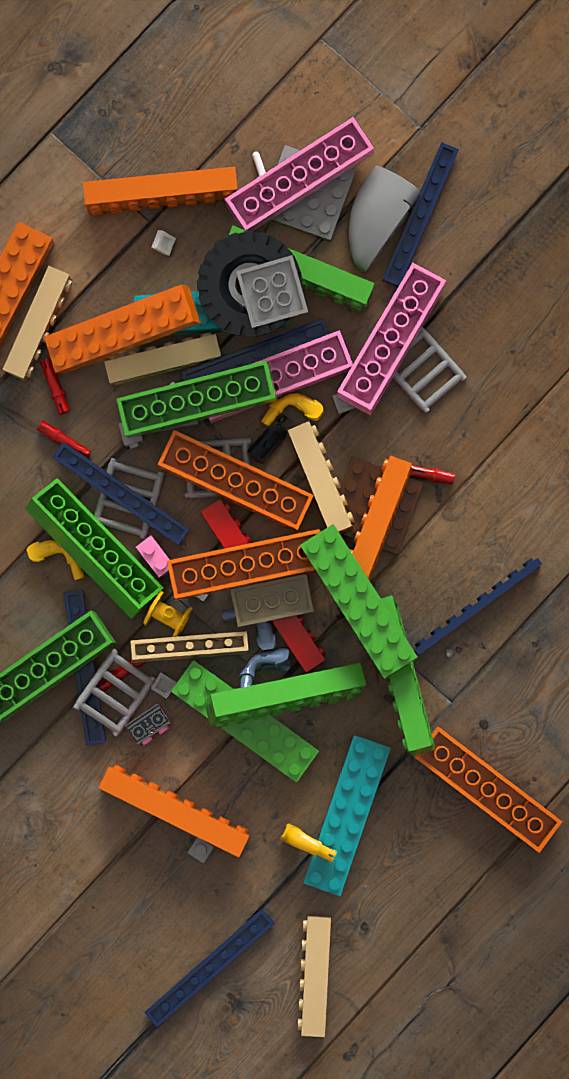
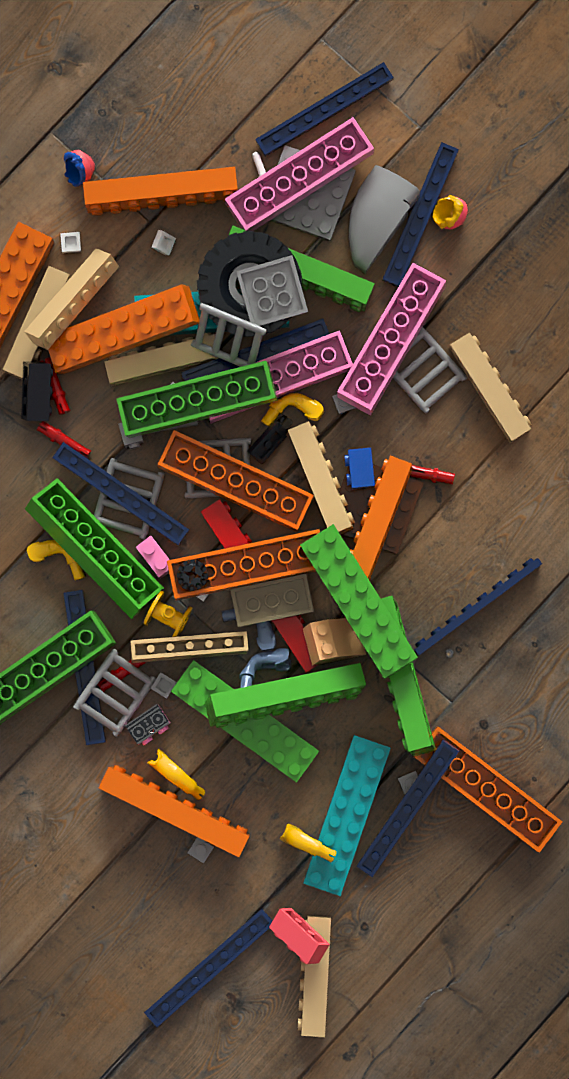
none -> black brick [21,361,53,421]
none -> tan brick [24,249,119,350]
none -> white plate [60,232,81,254]
none -> blue hair [64,150,95,187]
none -> yellow piece [147,749,205,800]
none -> black gear [177,560,208,591]
none -> light grey bar [191,303,267,367]
none -> dark blue plate [255,62,394,157]
none -> coral brick [269,908,330,964]
none -> light nougat slope [303,618,366,666]
none -> blue brick [344,448,375,490]
none -> dark blue plate [356,739,459,877]
none -> light grey plate [398,771,418,794]
none -> yellow hair [432,195,468,230]
none -> tan brick [449,332,531,443]

